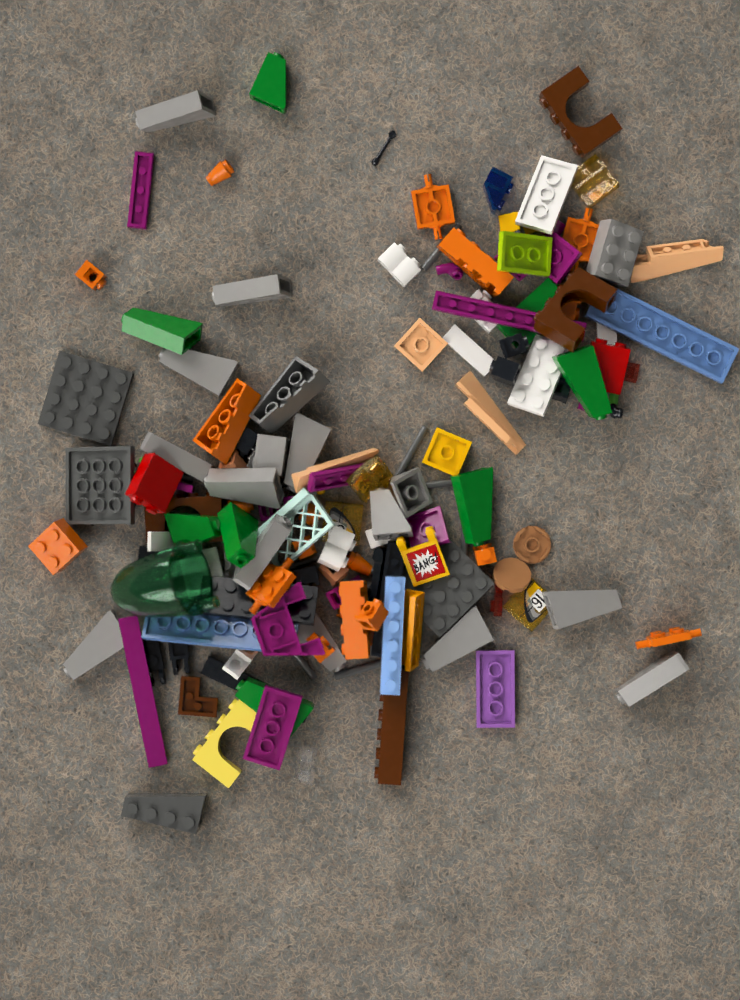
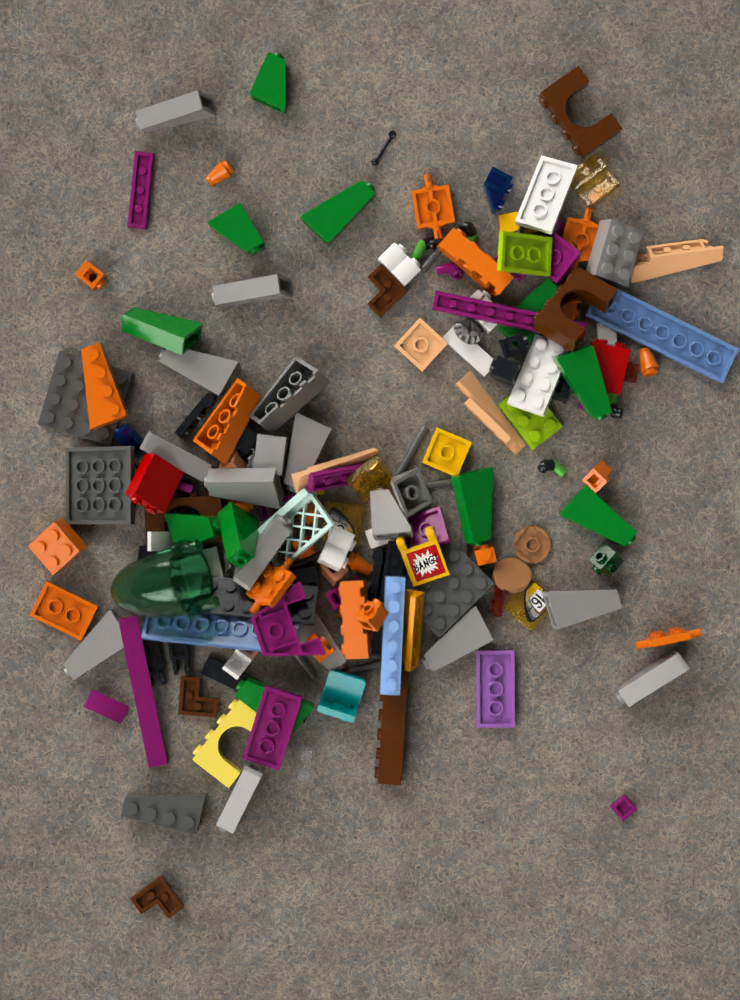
none -> orange plate [30,581,99,641]
none -> orange wedge [81,343,130,430]
none -> magenta slope [83,689,129,724]
none -> clear blue slope [113,423,144,454]
none -> reddish brown plate [130,875,185,919]
none -> black hinge [175,393,216,438]
none -> green slope [207,203,265,255]
none -> slope [216,761,265,834]
none -> green slope [300,180,376,246]
none -> teal bracket [317,669,366,723]
none -> reddish brown plate [367,264,408,318]
none -> arm [412,237,438,260]
none -> light grey gear [454,317,483,345]
none -> black arm [461,221,478,242]
none -> lime plate [498,395,563,450]
none -> arm [538,459,567,478]
none -> green slope [558,485,637,546]
none -> orange brick [582,460,613,493]
none -> dark green brick [589,543,624,578]
none -> magenta tile [610,794,637,821]
none -> orange cone [639,347,659,377]

